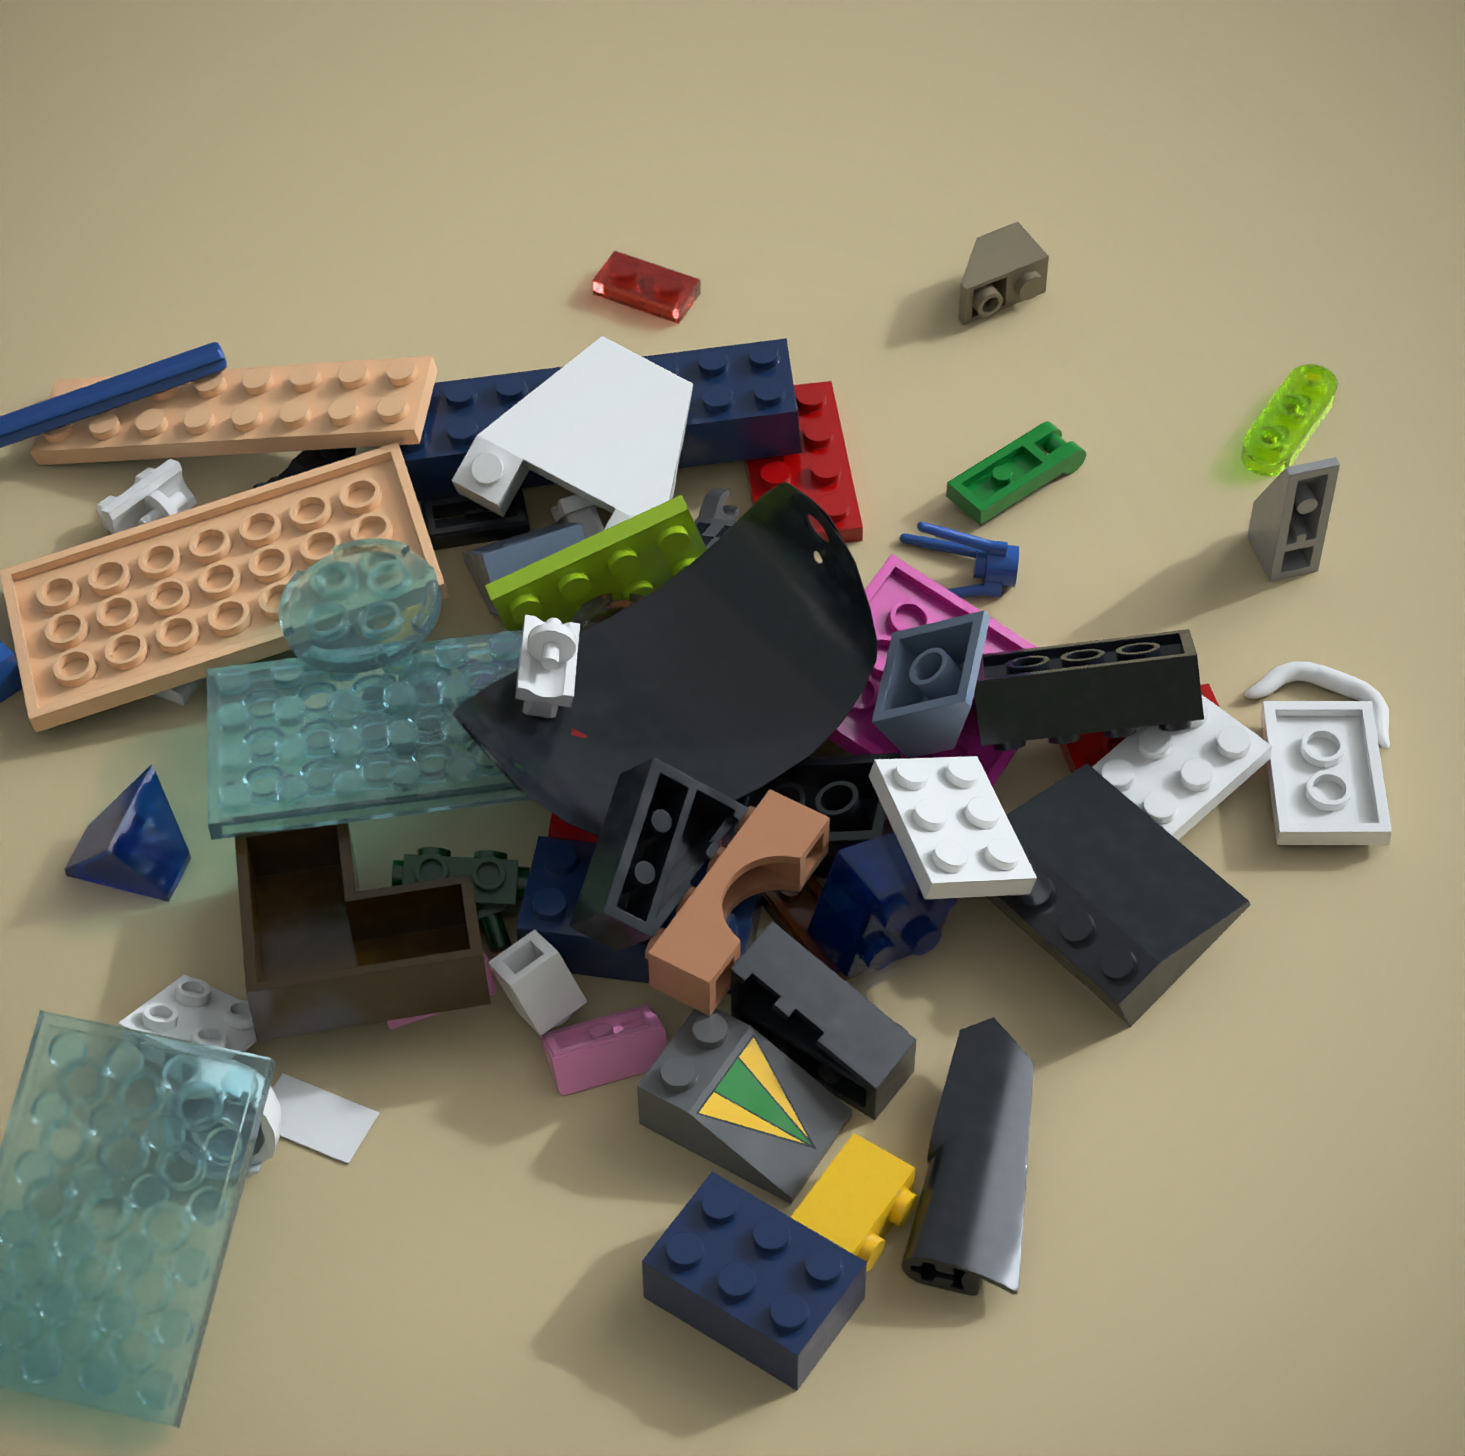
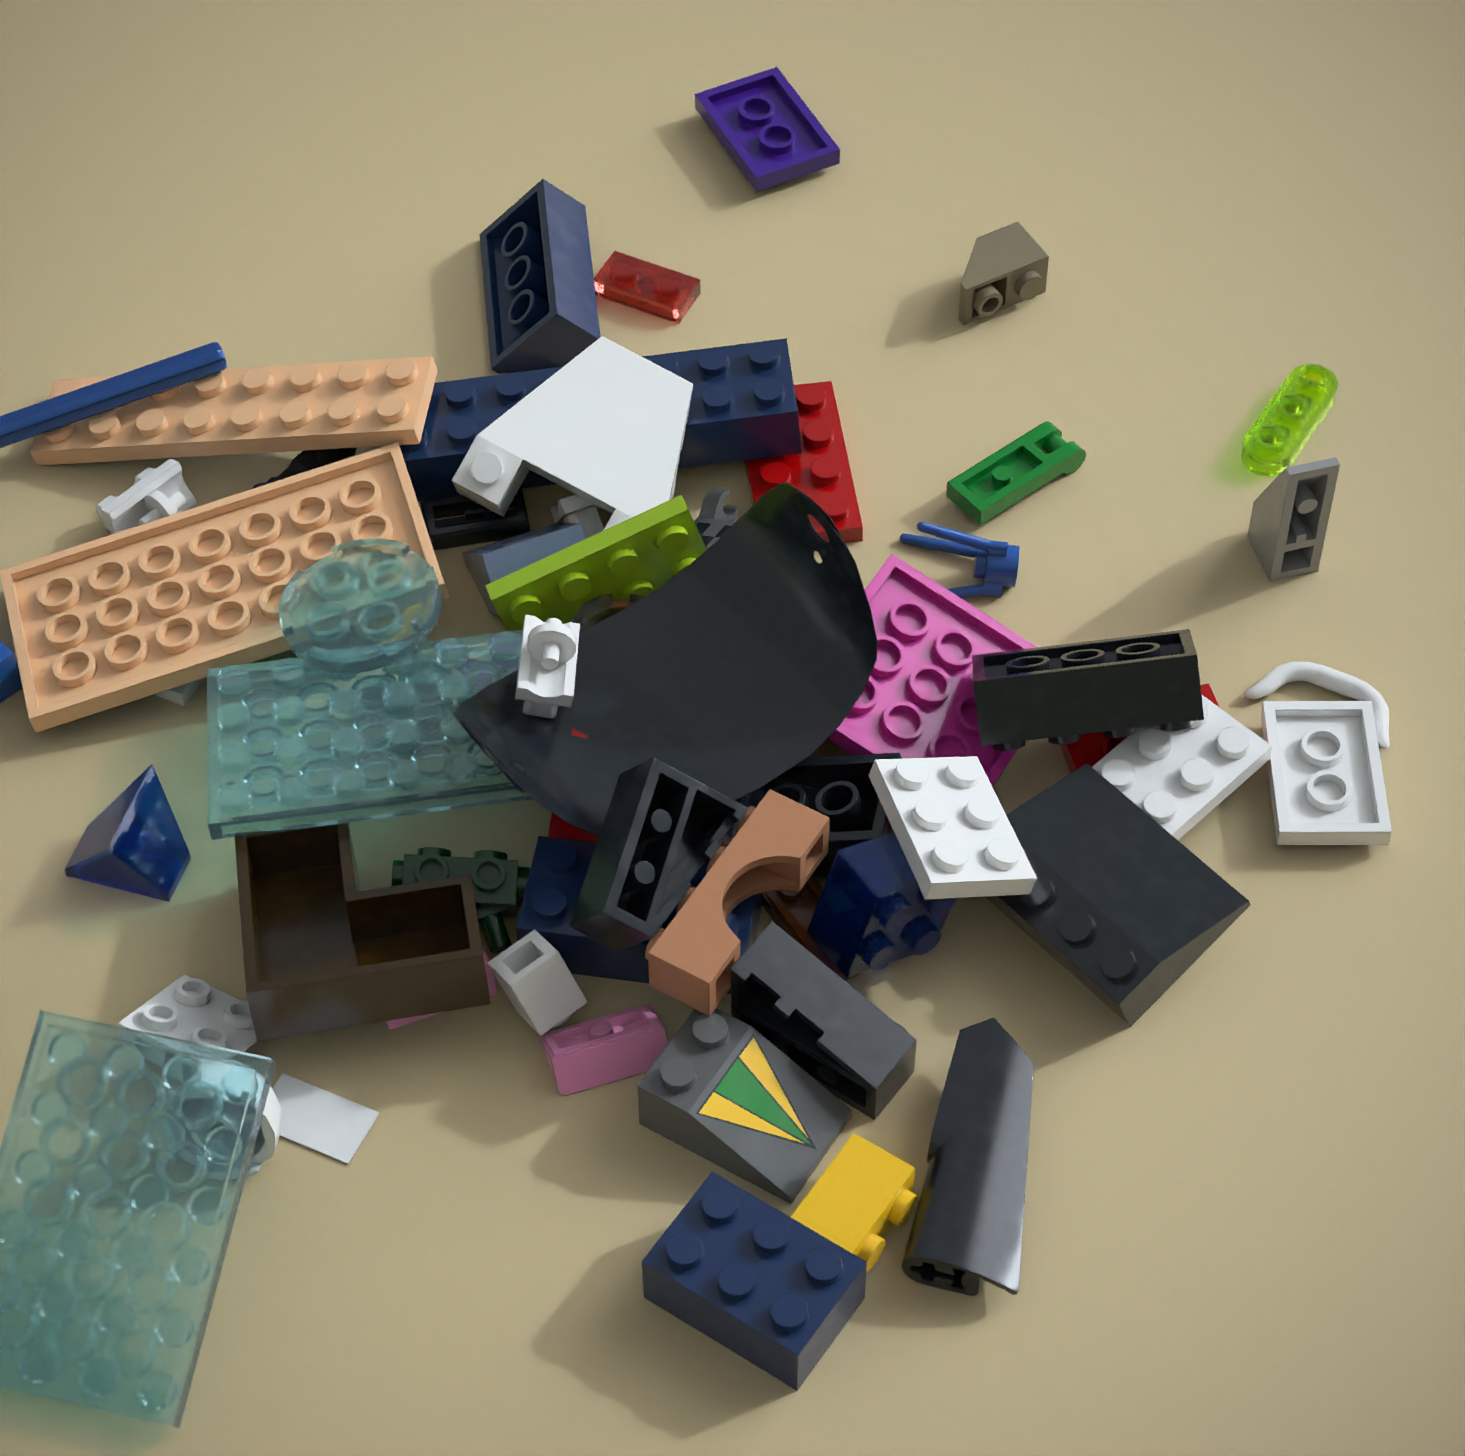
sand blue slope [872,610,990,758] -> none
none -> dark blue slope [479,179,601,374]
none -> dark purple plate [695,67,840,192]

